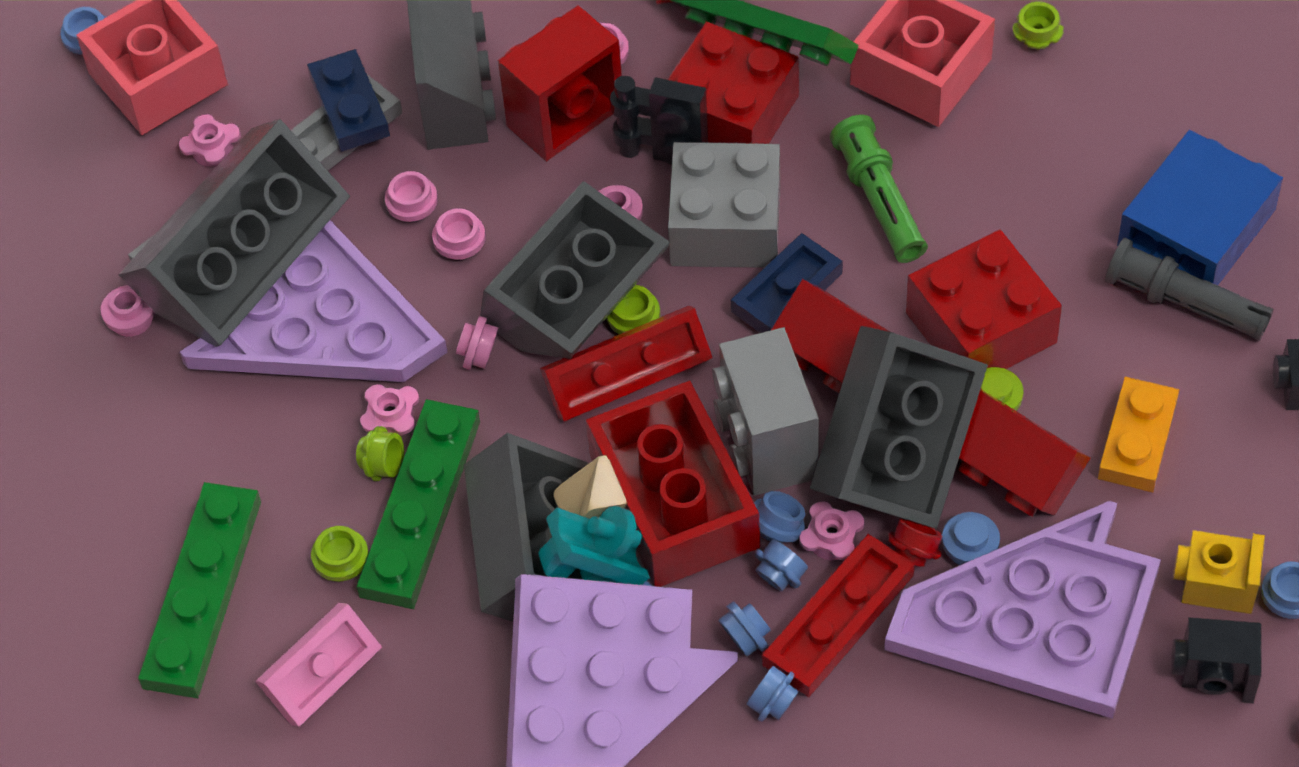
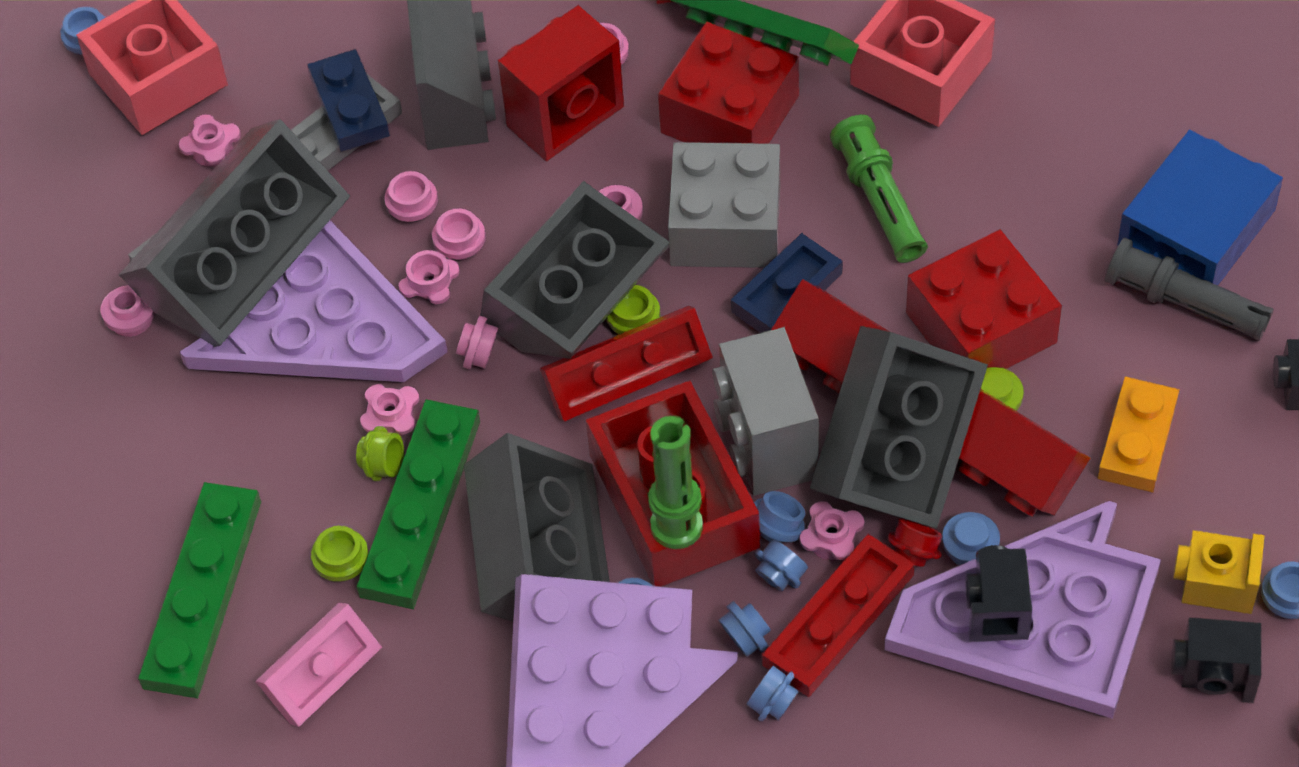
teal hips [538,506,650,585] -> none
tan slope [553,455,627,519] -> none
black plate [610,76,708,165] -> none
lime plate [1013,2,1064,49] -> none
none -> bright pink plate [399,250,460,304]
none -> bright green pin [648,416,703,549]
none -> black brick [966,545,1033,642]

